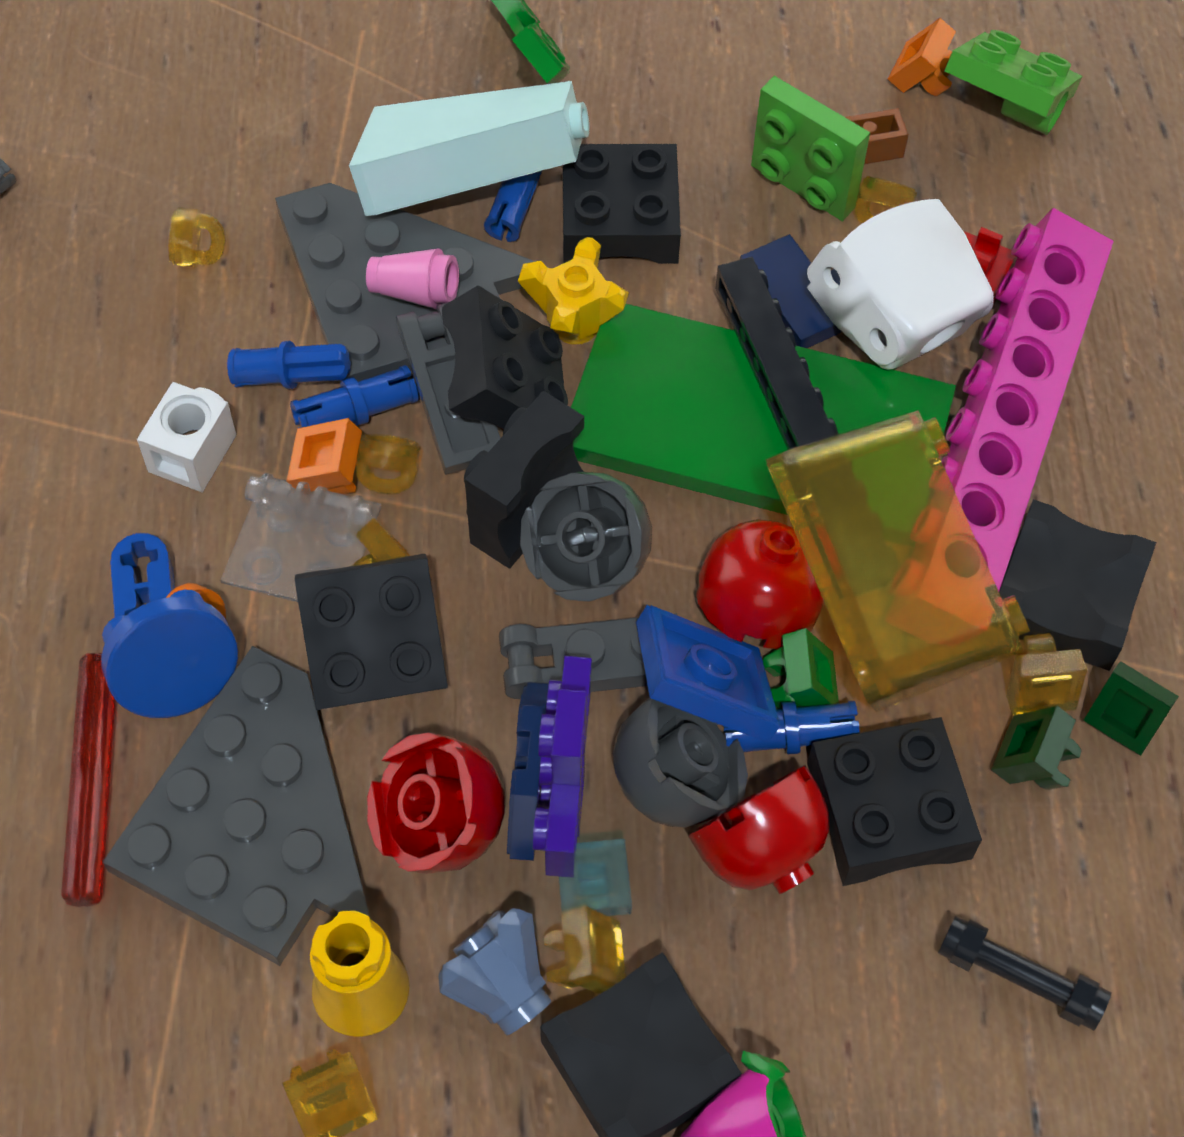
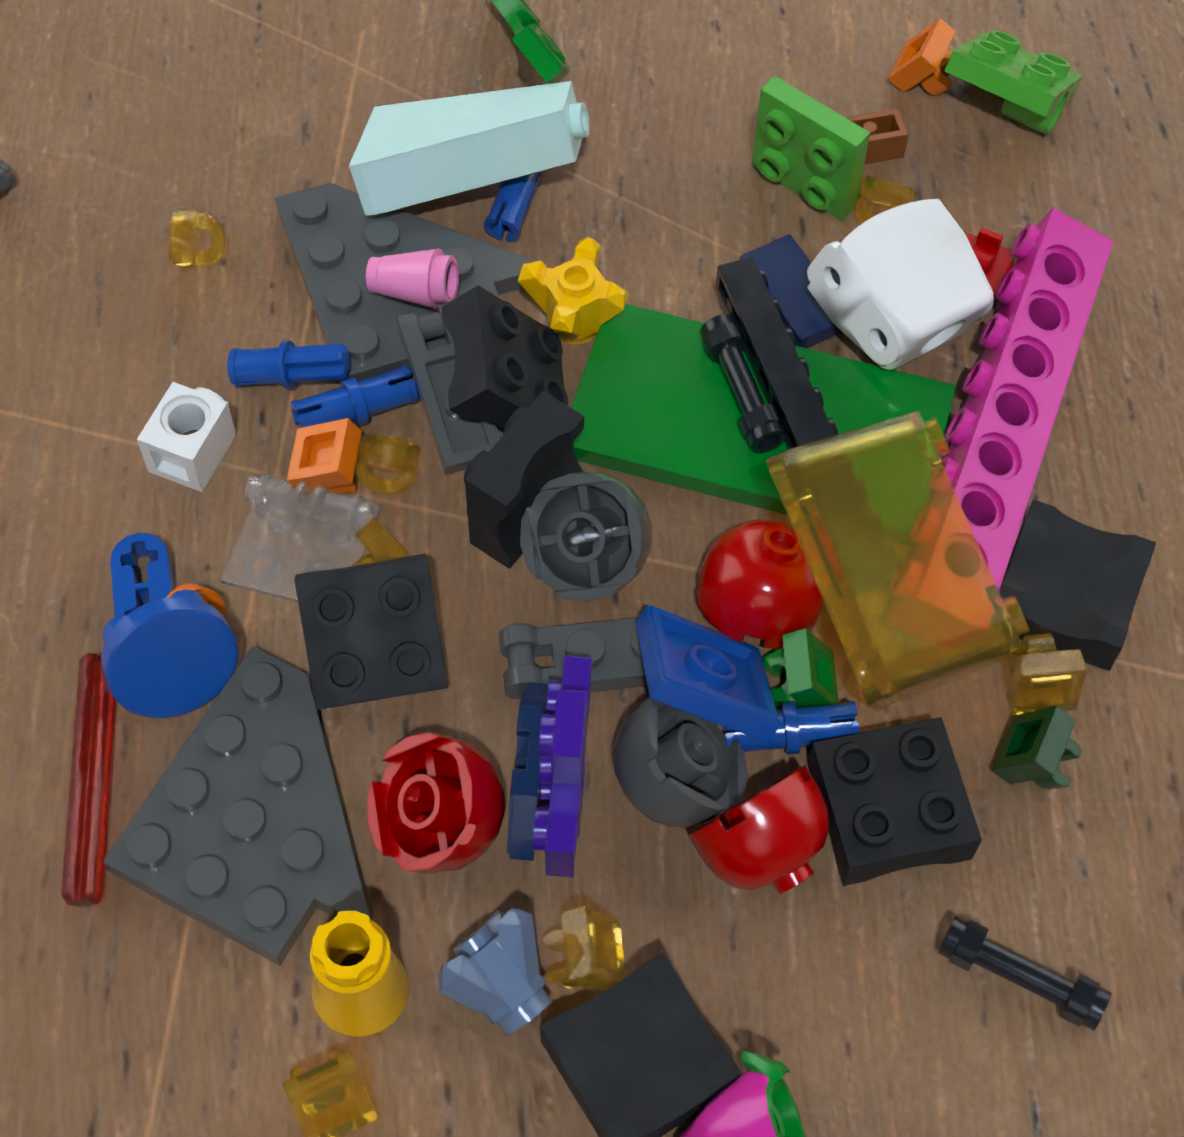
clear light blue tile [558,839,632,920] -> none
black brick [563,144,681,264] -> none
dark green tile [1083,661,1179,756] -> none
none -> black bar [700,315,786,453]

